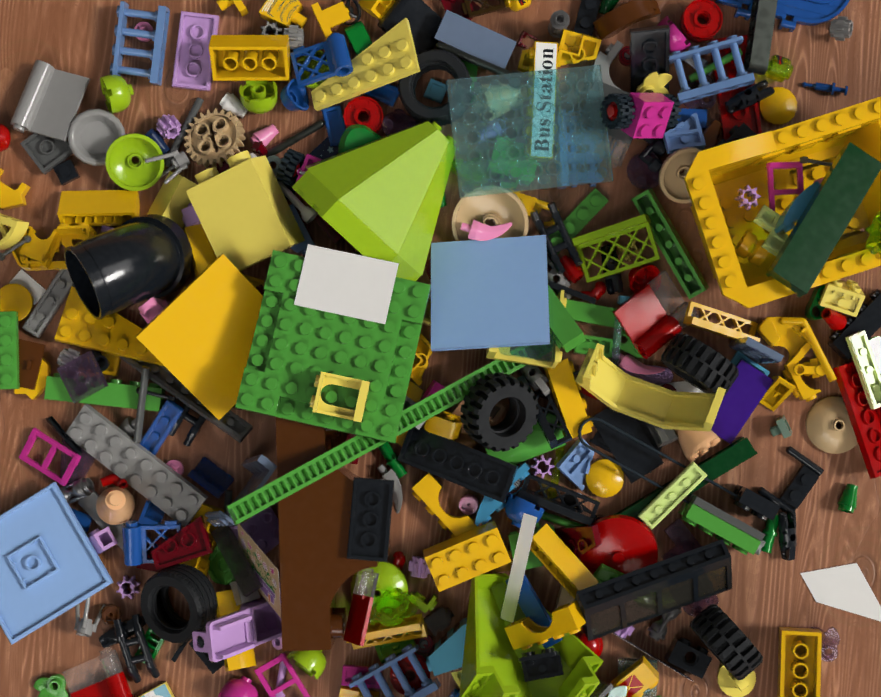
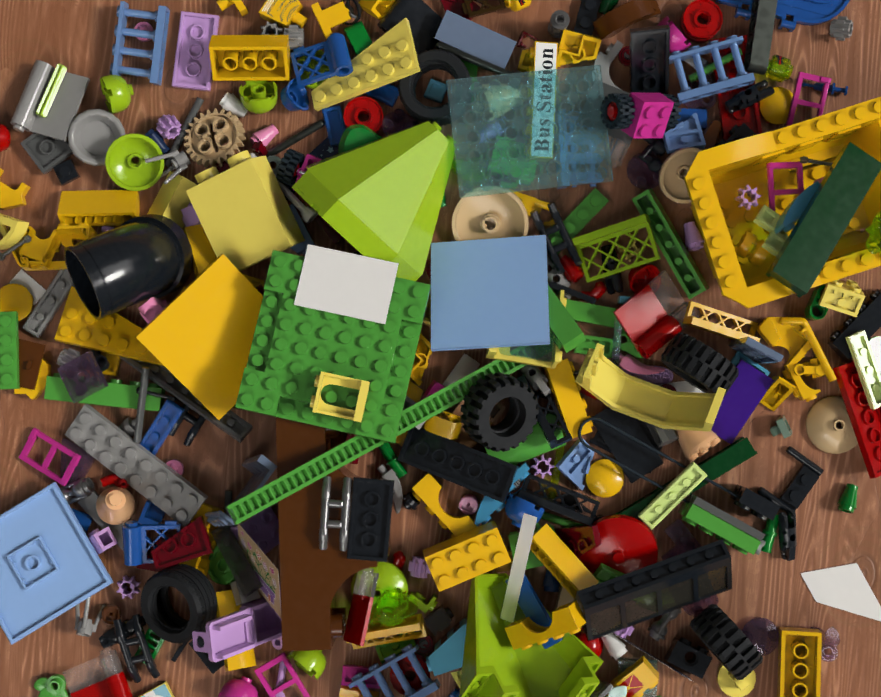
black piece [46,416,82,455] -> none
clear blue panel [187,457,234,499] -> none
bright pink bar [460,220,512,241] -> none
black bracket [518,648,564,682] -> none
light yellow plate [636,71,673,94] -> none
red cone [821,308,847,330] -> none
none -> axle [36,63,67,118]
none -> flat silver piece [319,476,352,551]
none -> black plate [402,492,420,510]
none -> white slope [443,353,480,387]
none -> dark blue cone [542,568,561,592]
none -> white cone [601,633,628,660]
none -> lavender cone [684,221,704,251]
none -> dish [742,617,779,656]
none -> dark pink window [785,72,831,127]

